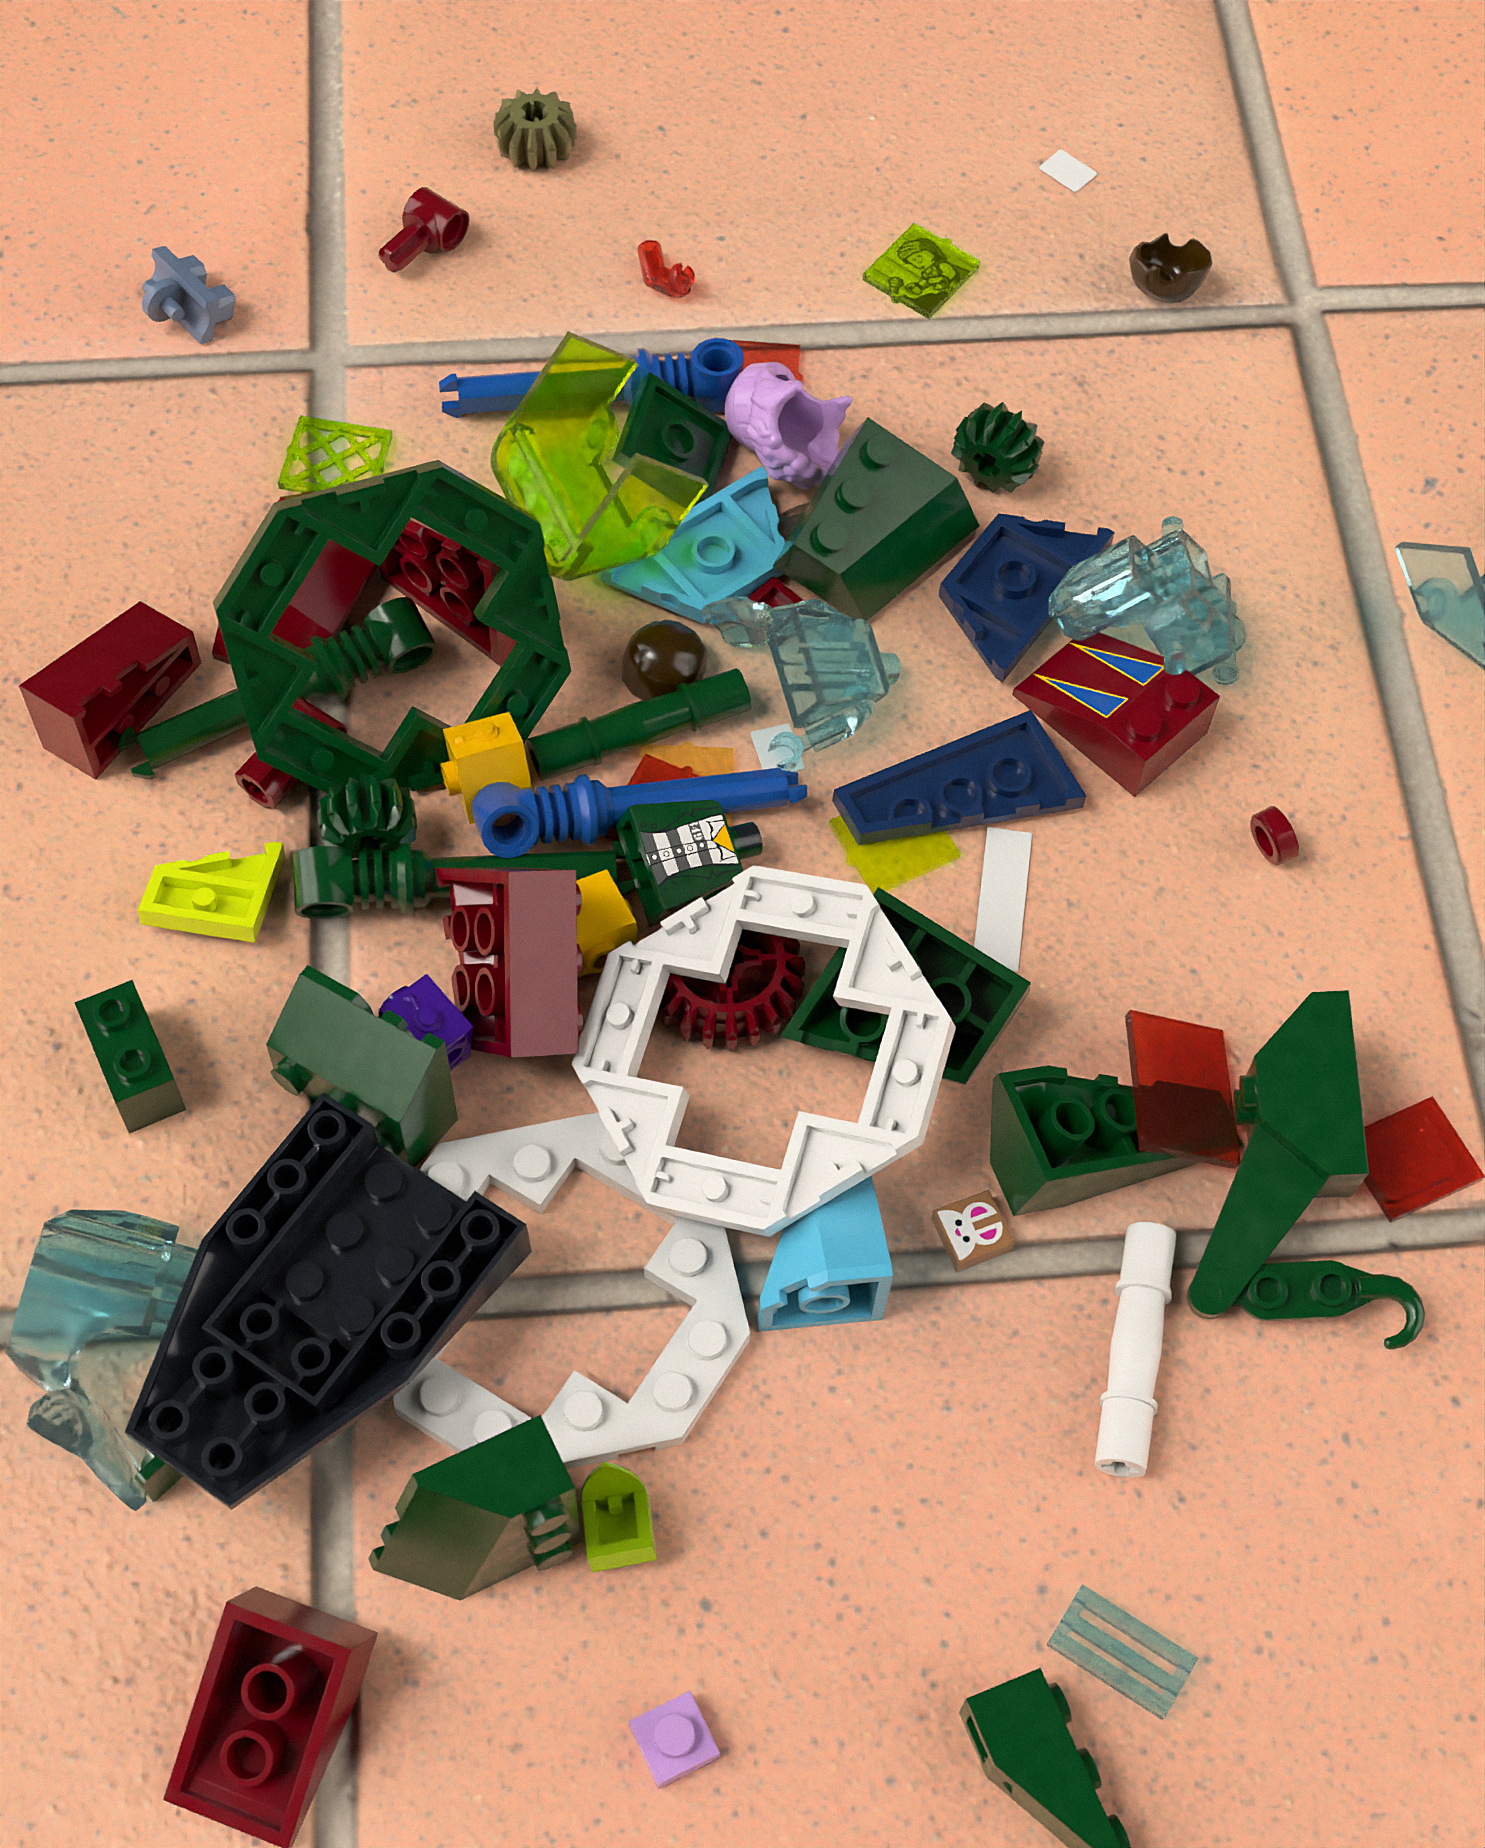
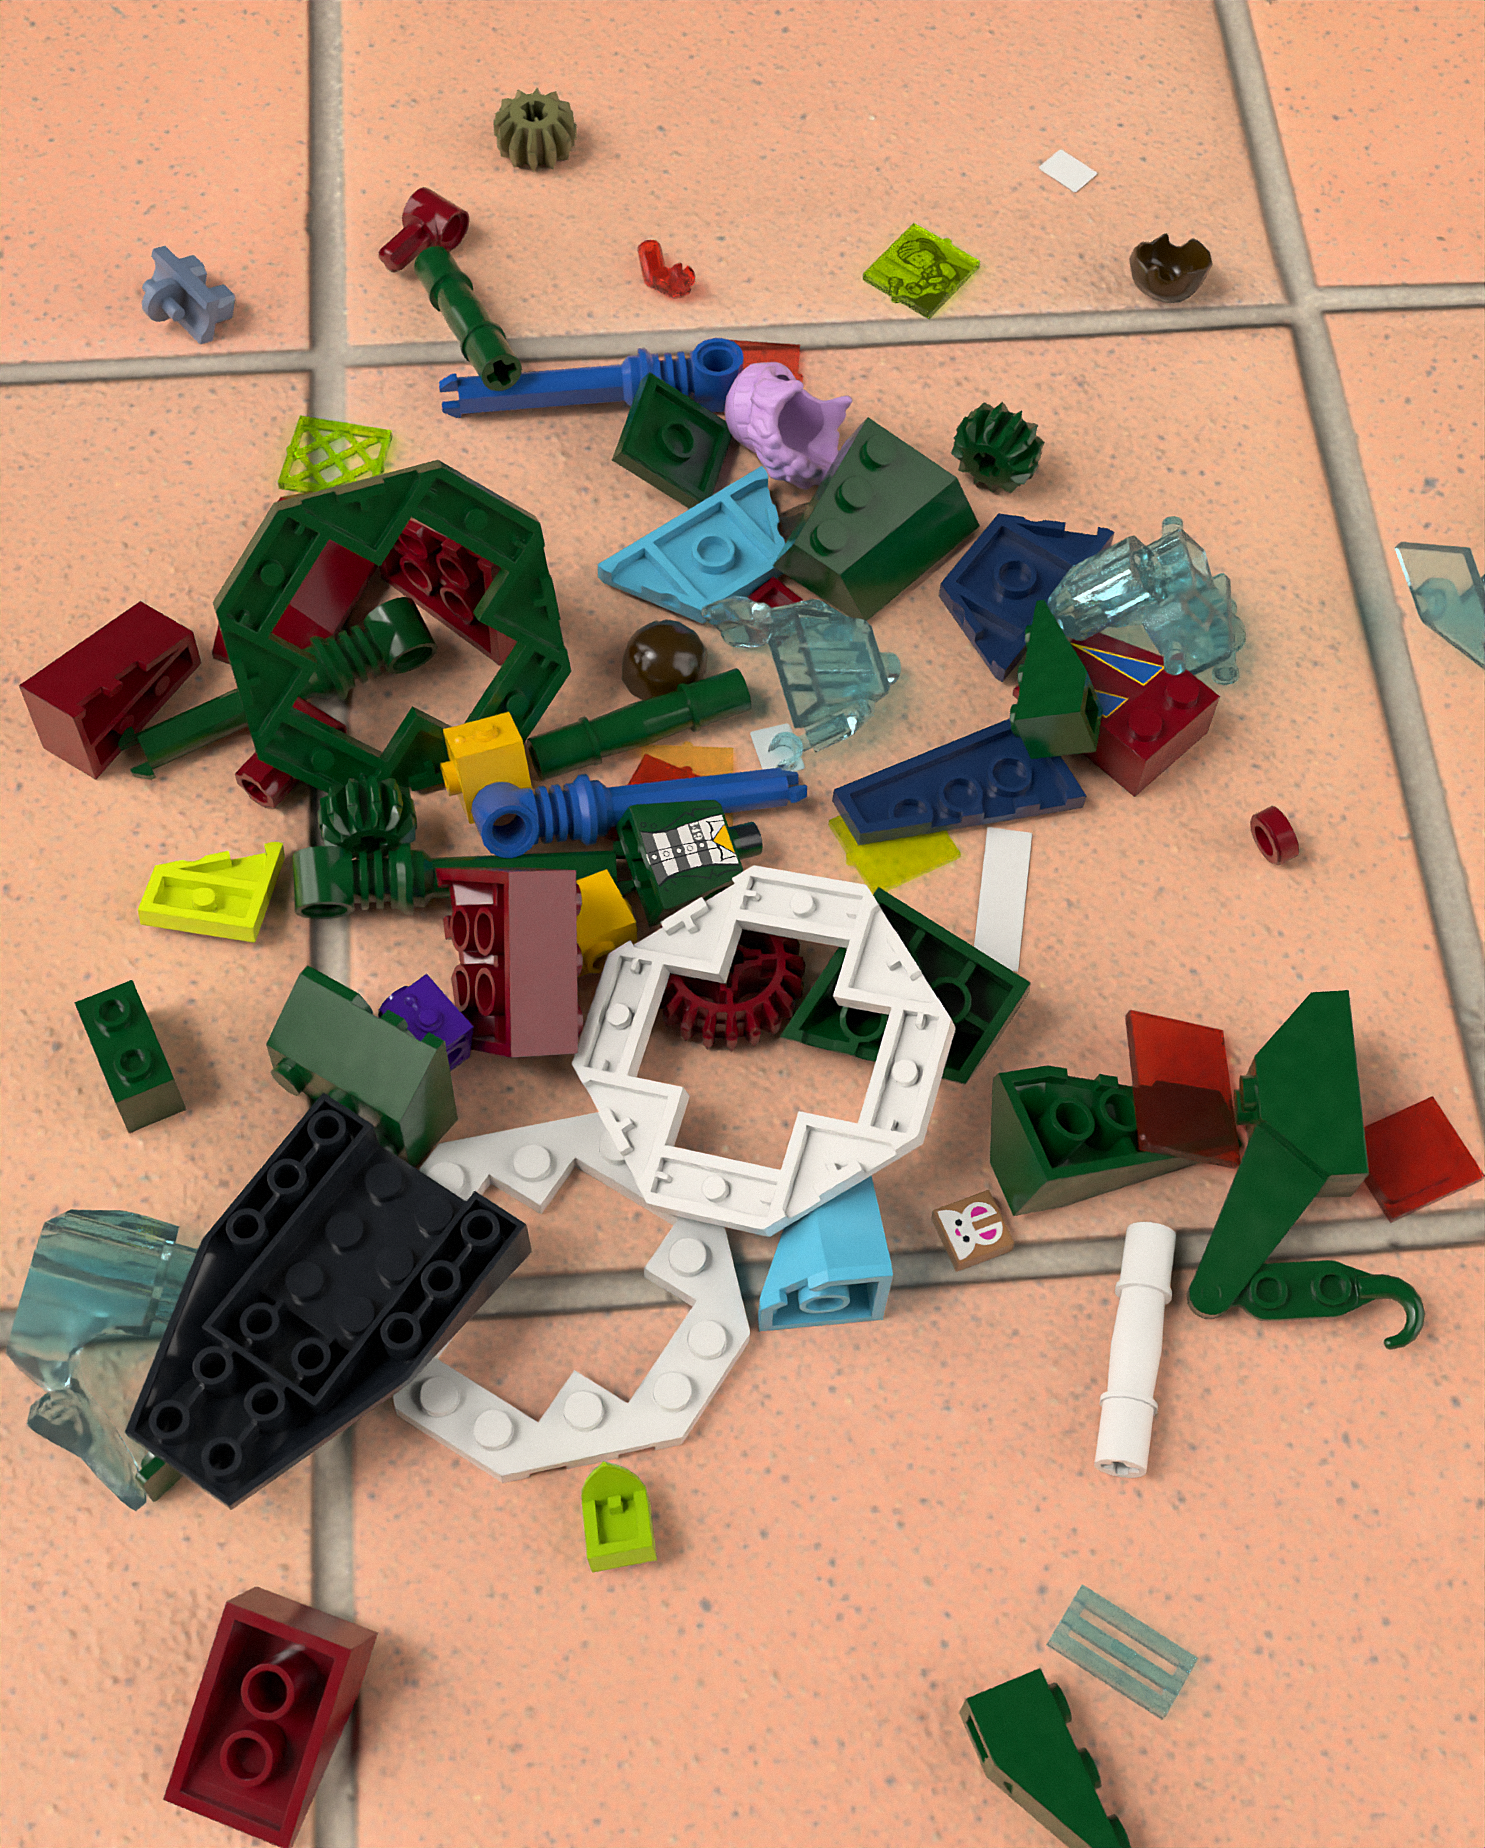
dark green wedge [368,1414,581,1601] -> none
clear neon green windscreen [490,331,708,581] -> none
lavender plate [629,1691,720,1789] -> none
none -> dark green piece [414,246,522,391]
none -> dark green slope [1010,600,1103,759]

